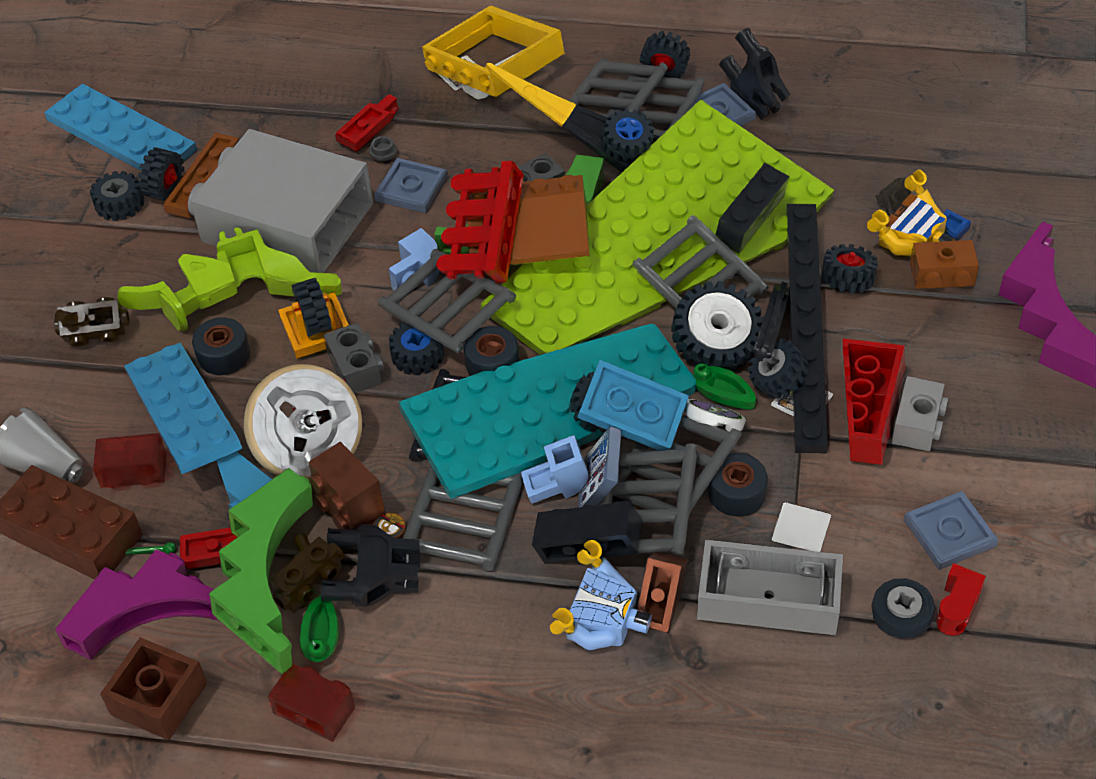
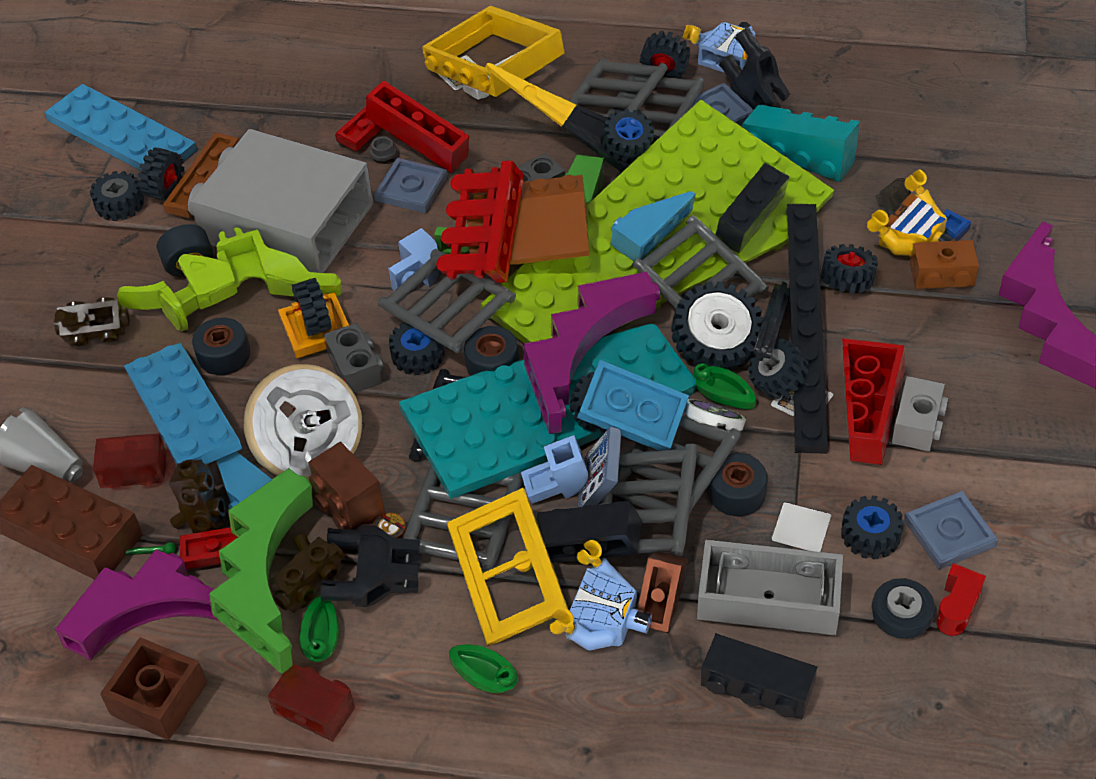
none -> black wheel [156,224,214,277]
none -> dark brown brick [169,459,226,533]
none -> red brick [366,80,470,173]
none -> yellow door [447,488,569,646]
none -> green arm [449,644,518,693]
none -> magenta arch [524,272,660,434]
none -> dark azure slope [611,191,696,261]
none -> torso [682,22,756,72]
none -> black brick [701,633,818,720]
none -> teal wedge [742,105,860,183]
none -> black wheel [841,496,904,559]

